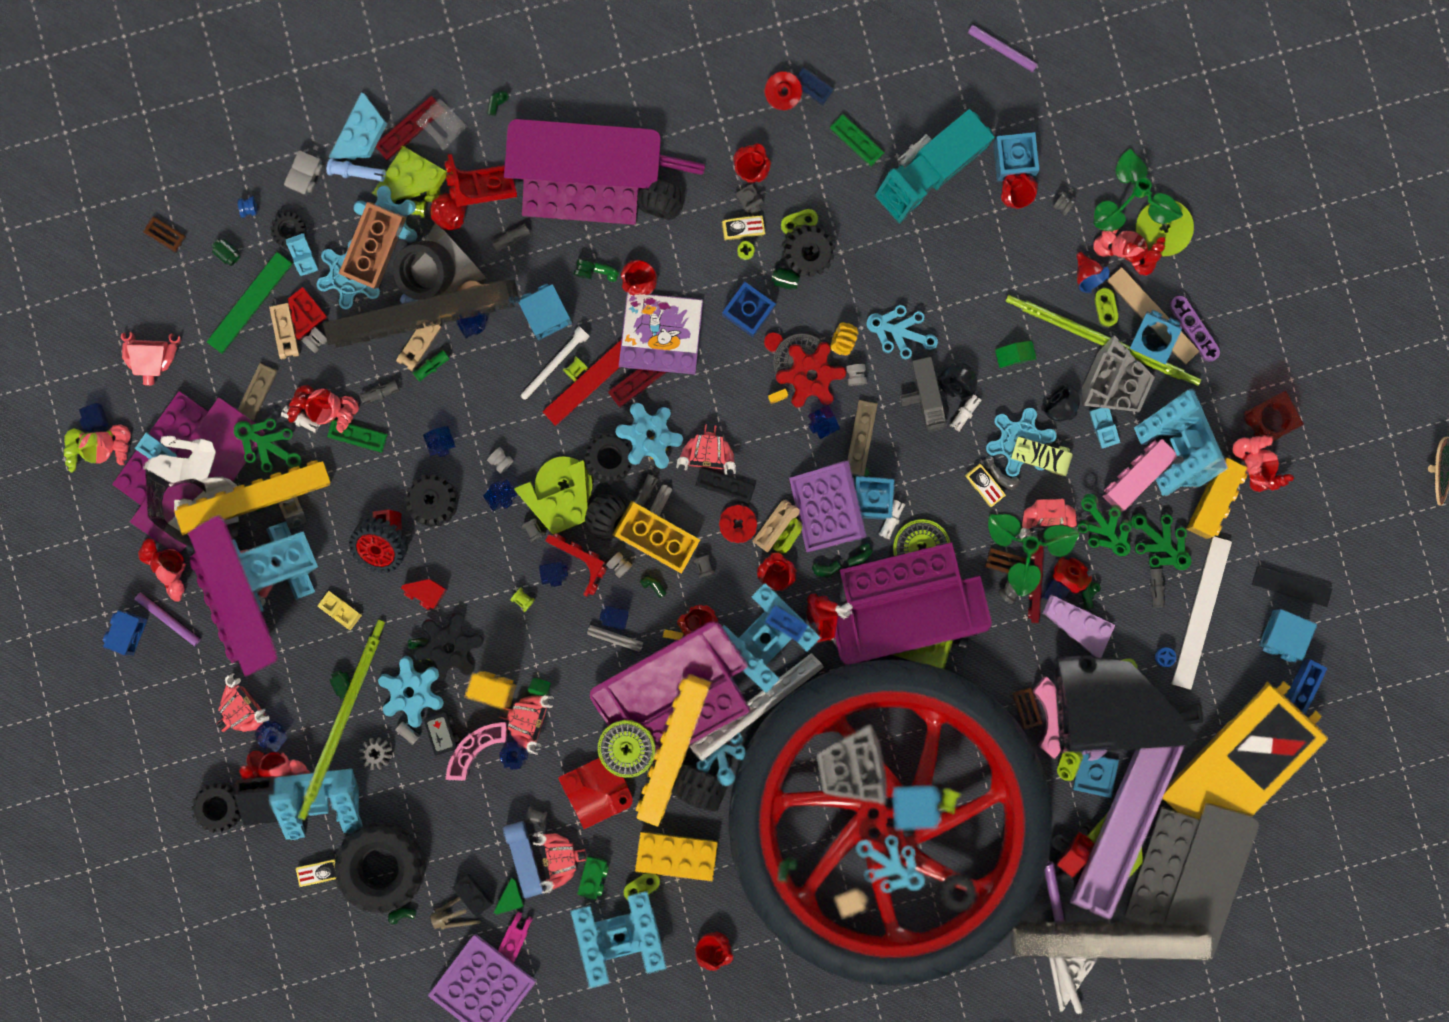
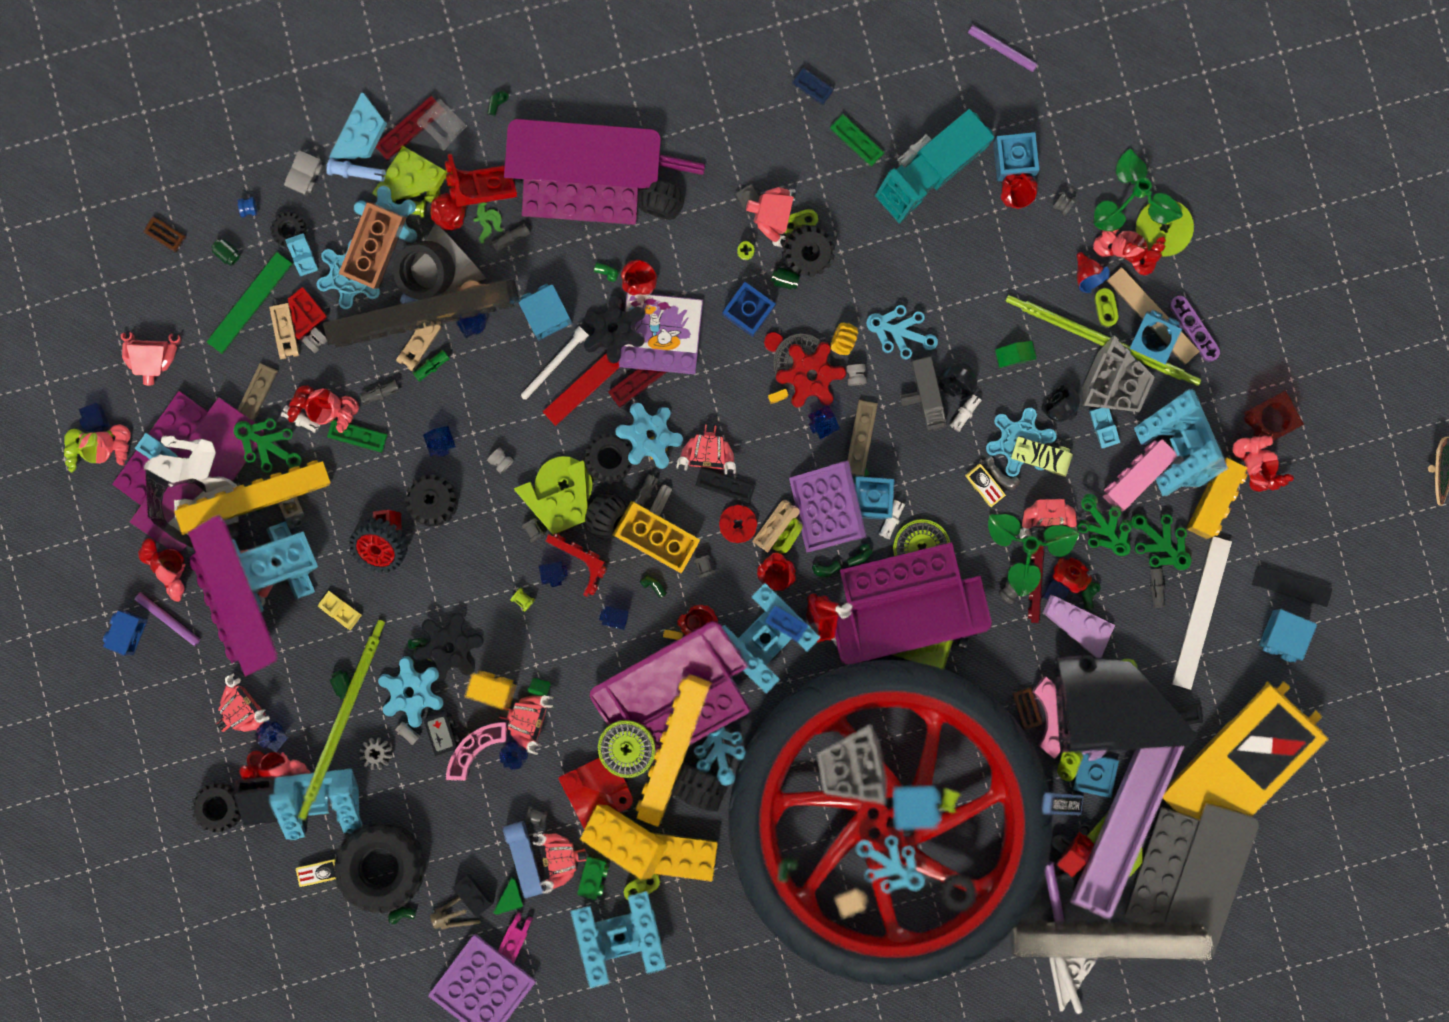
red slope [401,579,447,610] -> none
clear blue brick [483,479,518,512] -> none
lime bush [563,357,588,382] -> none
dark green wheel [573,259,595,280] -> none
light grey axle [587,625,643,652] -> none
light grey wheel [606,552,633,578] -> none
white tile [690,653,823,761] -> none
red hair [695,931,733,971] -> none
slope [722,216,765,240] -> none
red hair [733,143,771,183] -> none
red dish [765,72,802,110] -> none
reddish brown tile [985,548,1026,574] -> none
blue wheel [1155,648,1176,667] -> none
blue brick [1286,659,1328,714] -> none
none -> bright green piece [473,202,503,244]
none -> yellow brick [580,805,669,879]
none -> black plate [584,296,646,363]
none -> coral torso [746,187,796,247]
none -> tile [1043,793,1084,815]

